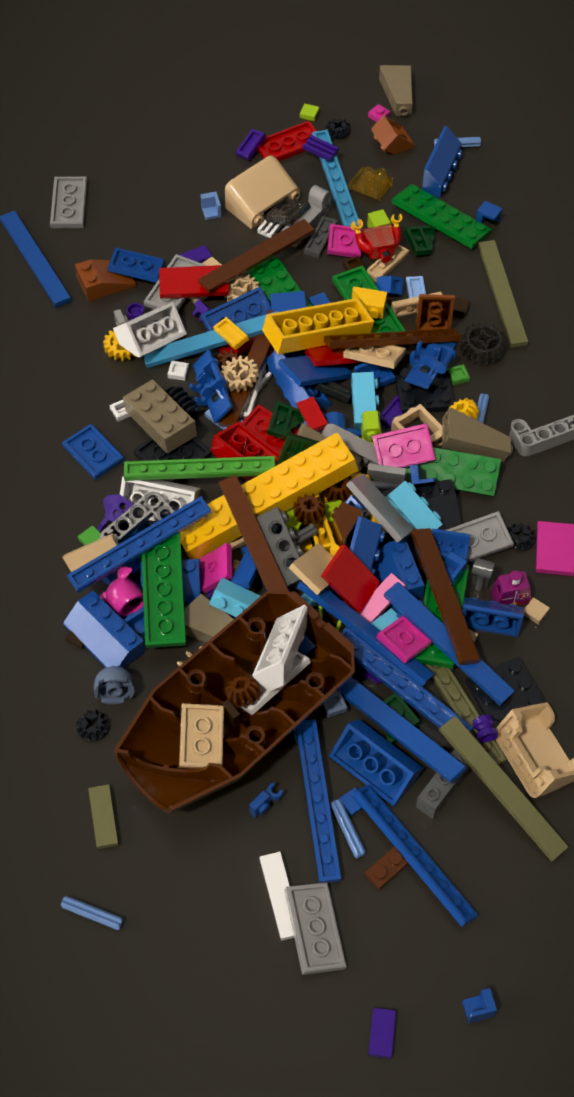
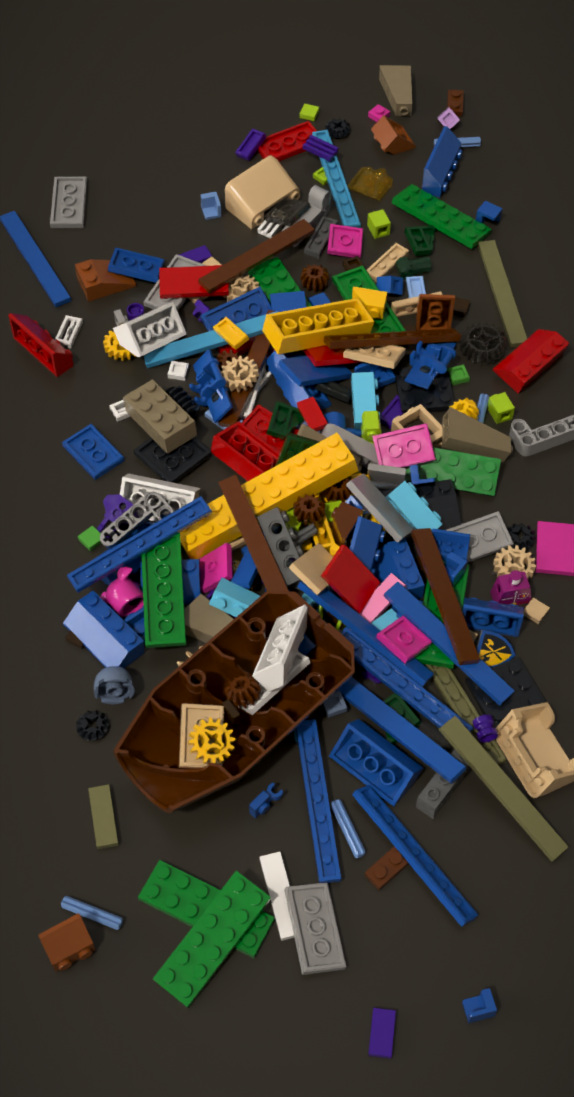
tan tile [62,534,119,572] -> none
bright green tile [124,456,275,481] -> none
blue tile [339,787,363,817] -> none
red torso [351,214,402,263] -> none
dark grey piece [471,557,496,591] -> none
none -> red slope [8,313,74,377]
none -> dark orange slope [38,913,95,972]
none -> white tile [55,315,83,348]
none -> green plate [138,860,275,958]
none -> green plate [153,871,271,1008]
none -> yellow gear [188,717,235,764]
none -> reddish brown gear [300,263,329,292]
none -> lime tile [313,167,328,185]
none -> clear green piece [395,257,432,280]
none -> lavender panel [437,107,460,129]
none -> reddish brown plate [447,90,464,117]
none -> shield [474,629,515,668]
none -> lime brick [487,392,515,424]
none -> red slope [493,329,570,394]
none -> tan gear [493,545,536,579]

